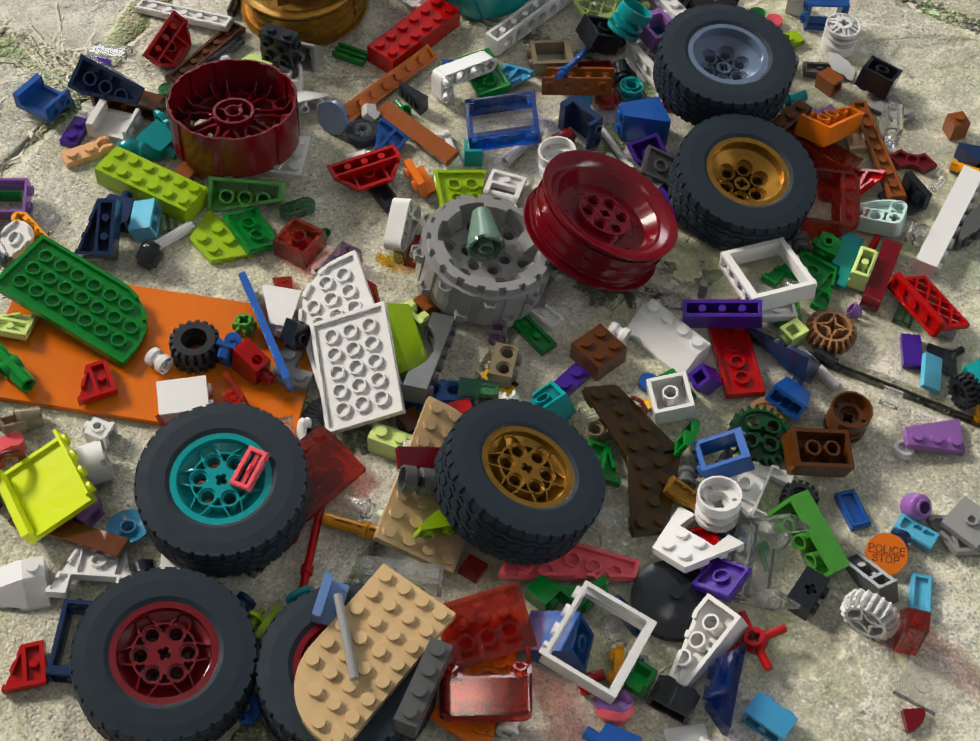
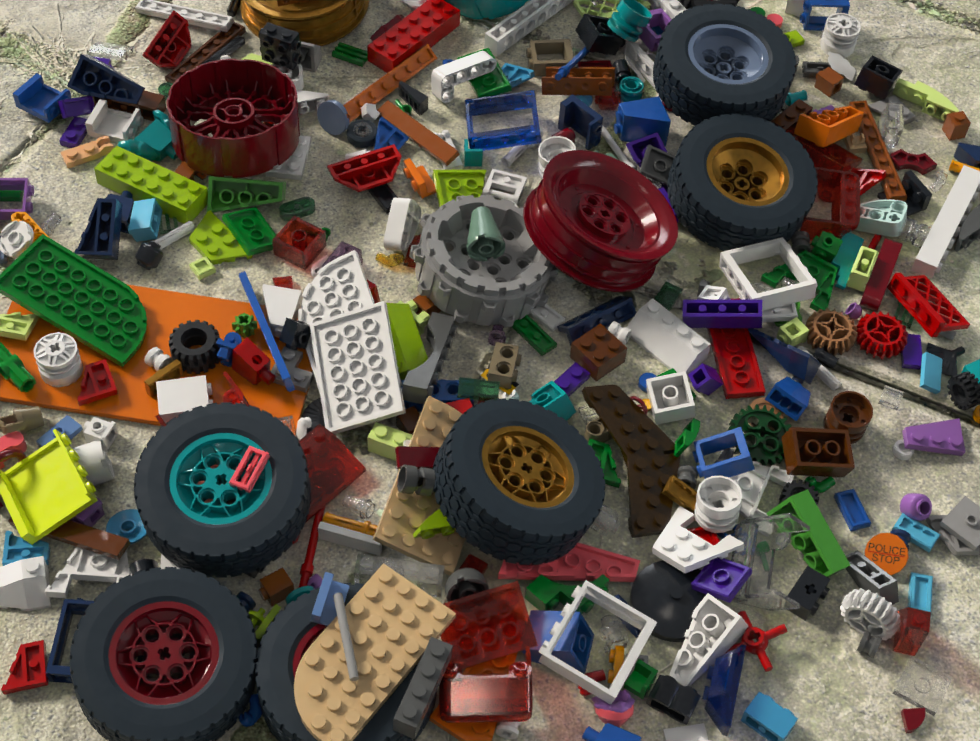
none -> dark azure wing [2,531,50,566]
none -> white wheel [34,332,83,387]
none -> medium blue plate [36,415,83,447]
none -> dark purple tile [58,96,95,119]
none -> pearl gold plate [144,359,183,397]
none -> yellowish green tile [189,256,216,281]
none -> dark orange brick [258,567,294,607]
none -> medium lavender hinge [307,574,323,589]
none -> white tile [318,522,382,556]
none -> dark red tile [370,15,405,41]
none -> dark grey cylinder [445,568,490,612]
none -> dark blue fence [557,295,637,346]
none -> clear green tile [654,282,683,311]
none -> white bracket [697,285,731,300]
none -> green arm [805,476,836,493]
none -> red gear [856,311,908,360]
none -> dark grey wheel [856,631,882,658]
none -> yellowish green slope [892,78,959,121]

